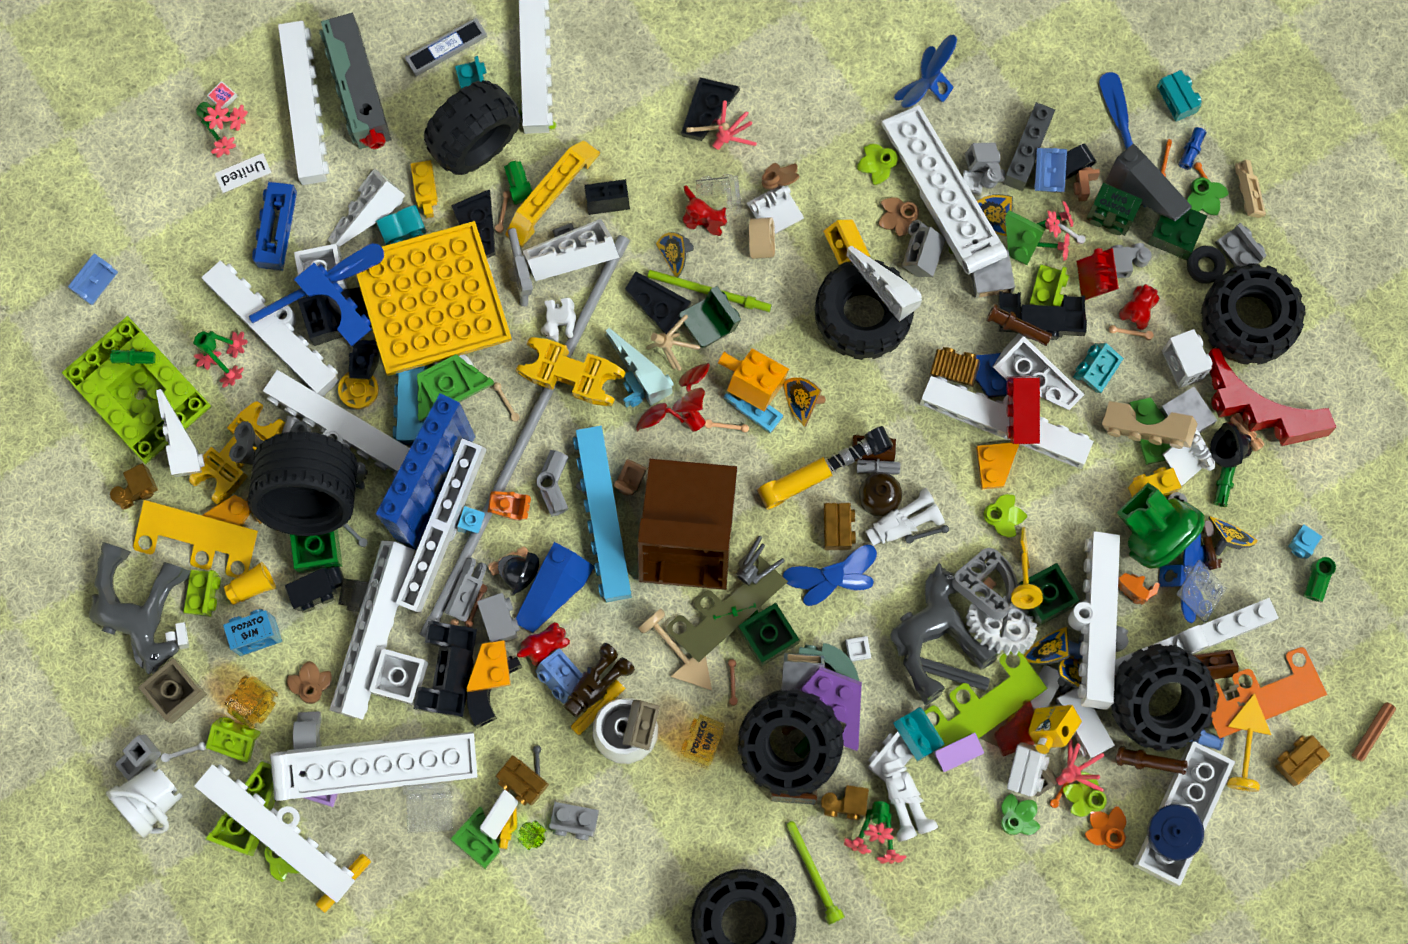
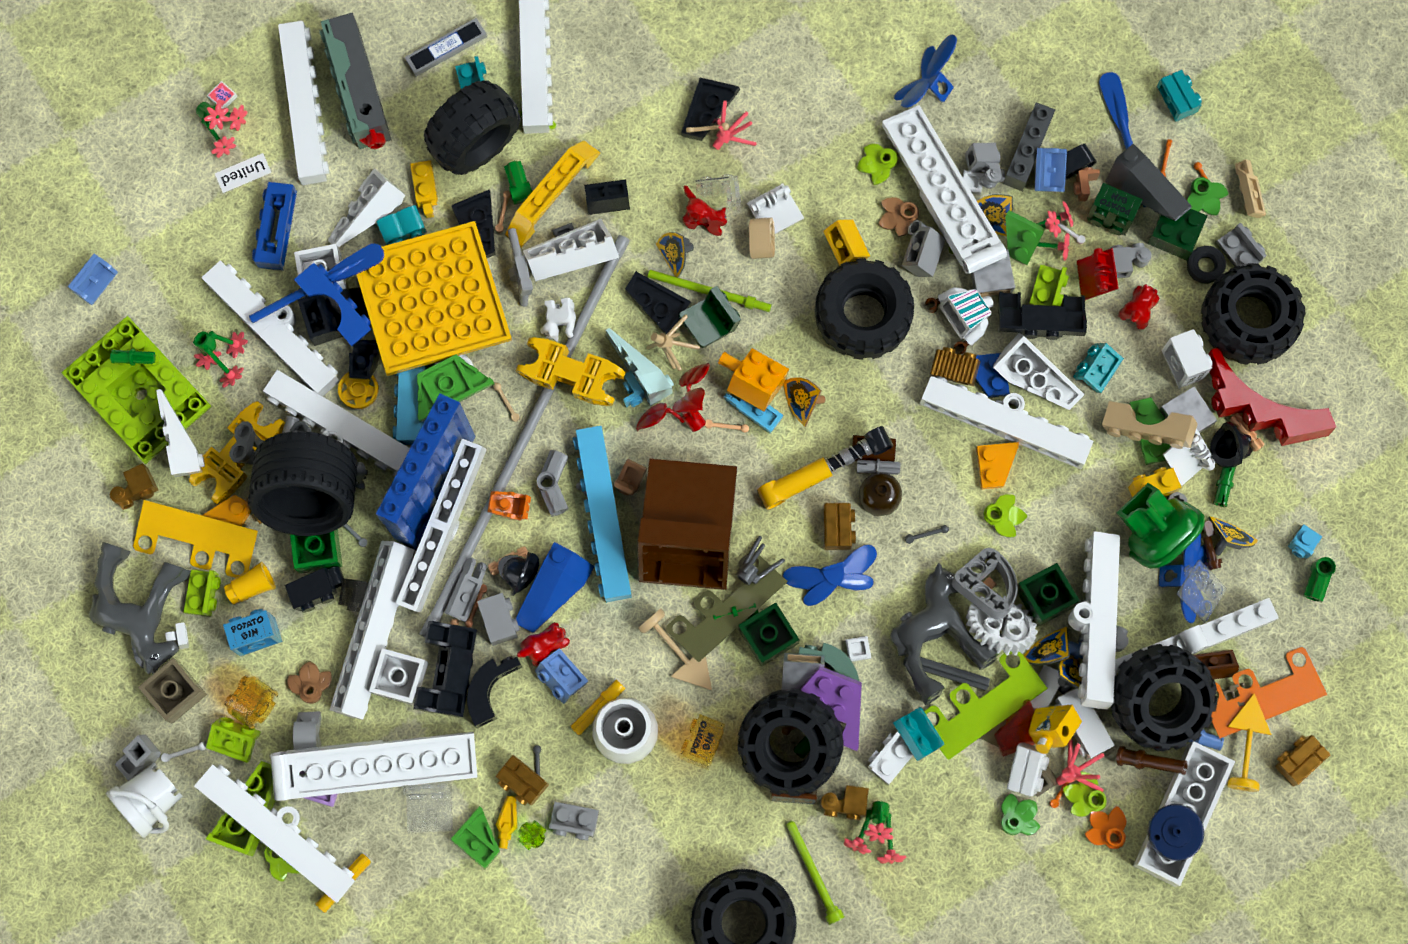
medium azure bracket [457,506,485,534] -> none
light orange wing [467,640,511,692] -> none
white slope [480,790,518,840] -> none
dark brown piece [563,643,635,718] -> none
dark tan slope [623,700,660,751] -> none
nougat hinge [728,659,738,706] -> none
medium nougat plate [762,163,800,190] -> none
white wedge [847,246,922,321] -> none
white piece [865,488,945,546] -> none
white piece [883,758,938,842] -> none
lavender slope [934,733,984,772] -> none
reddish brown pin [986,303,1052,346] -> none
red wedge [1007,376,1040,444] -> none
yellow piece [1011,527,1043,609] -> none
light nougat hinge [1109,325,1154,340] -> none
orange hand [1118,573,1160,605] -> none
blue pin [1178,127,1207,170] -> none
nougat axle [1352,702,1396,762] -> none
none -> white torso [925,287,993,355]

